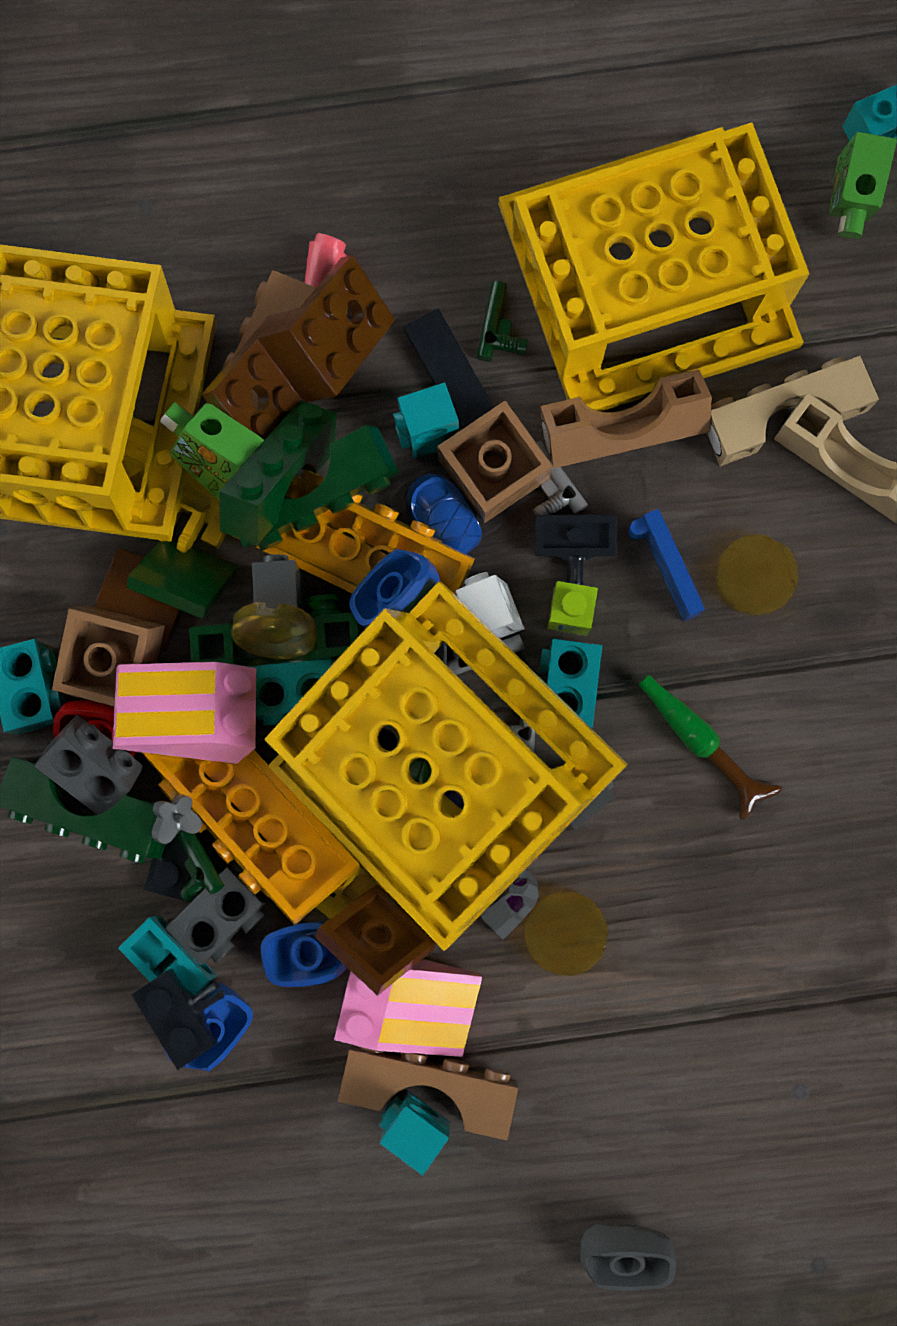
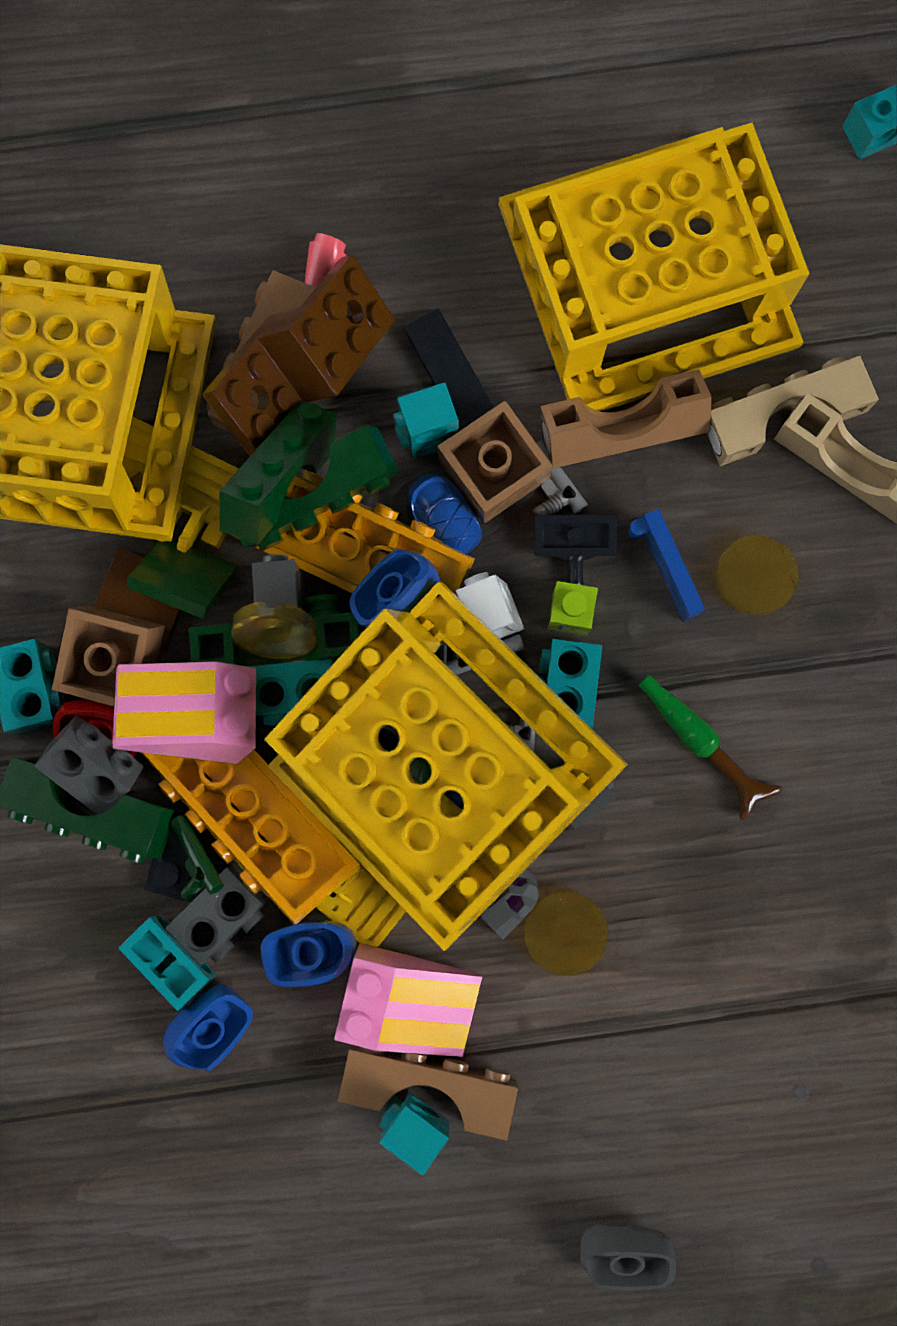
black plate [131,968,225,1071] -> none
dark grey piece [152,794,202,844] -> none
bright green torso [160,402,264,500] -> none
reddish brown tile [315,884,437,996] -> none
dark green hose [477,281,529,362] -> none
bright green torso [829,132,897,239] -> none

